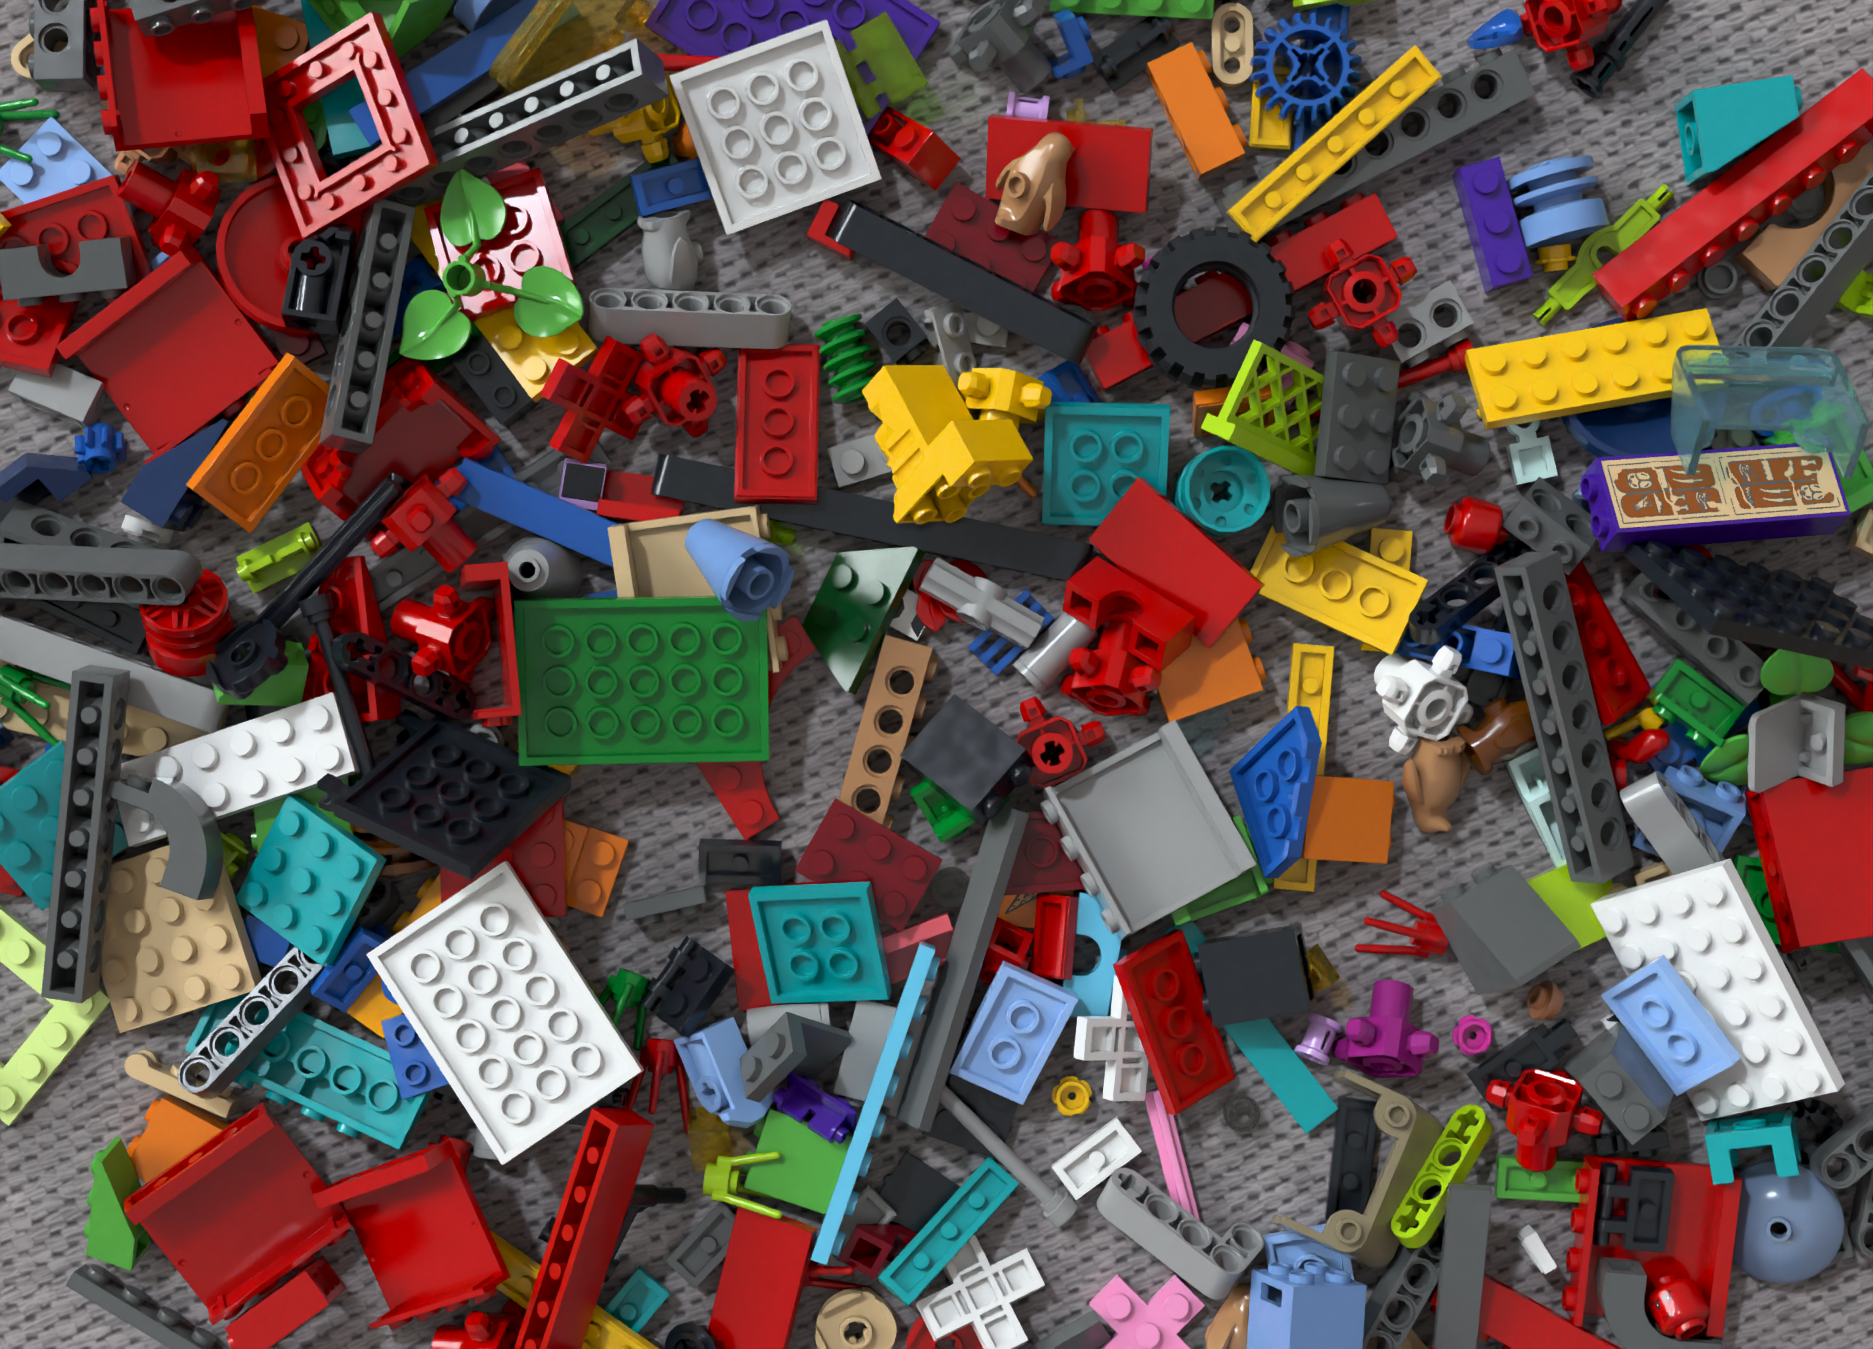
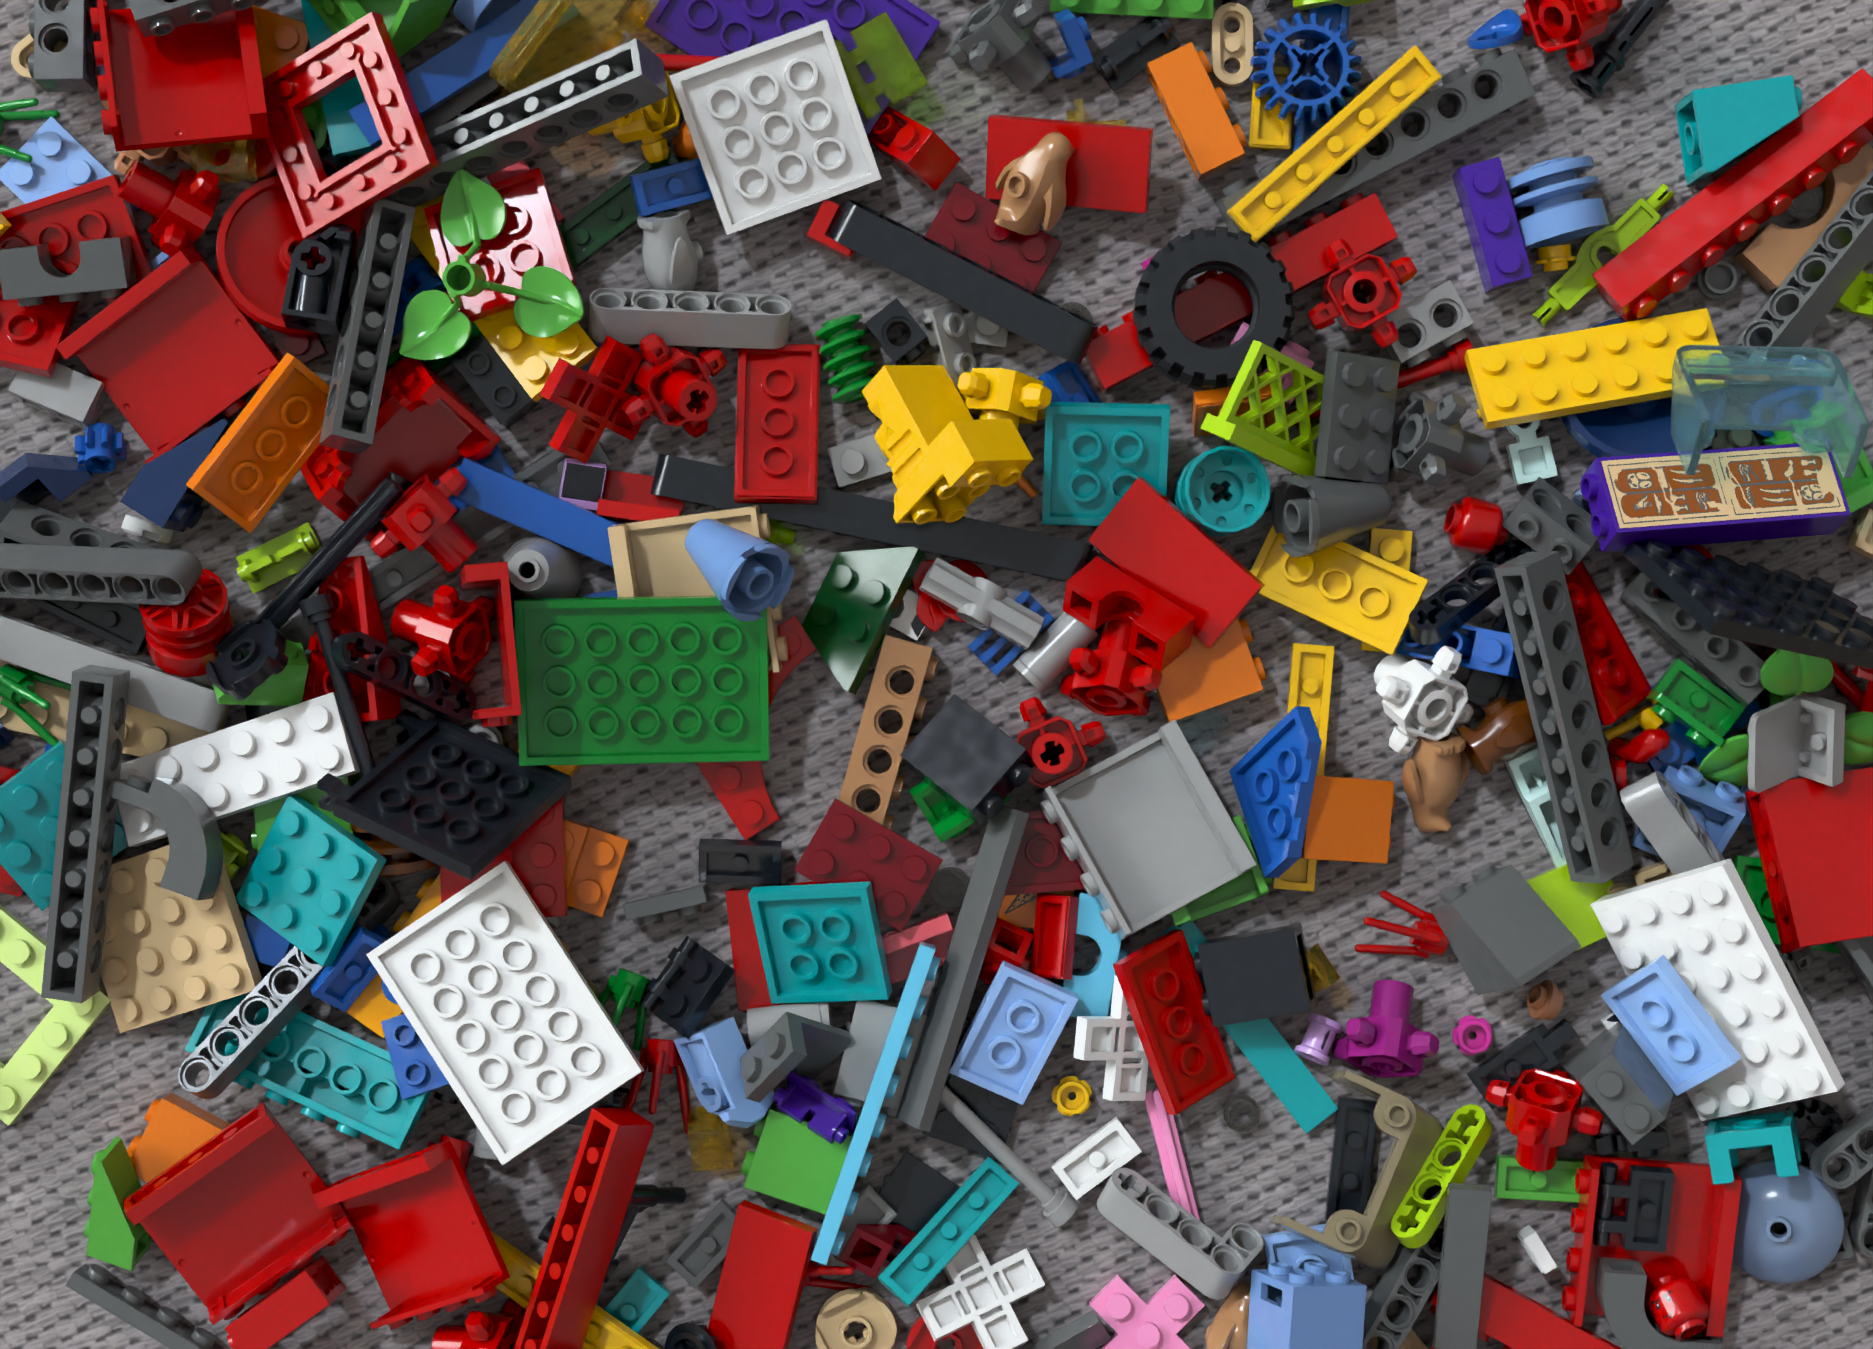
tan plate [124,1049,241,1118] -> none
lime plant [703,1151,782,1219] -> none
lavender bush [1006,91,1050,119] -> none
red piece [1051,209,1145,311] -> none

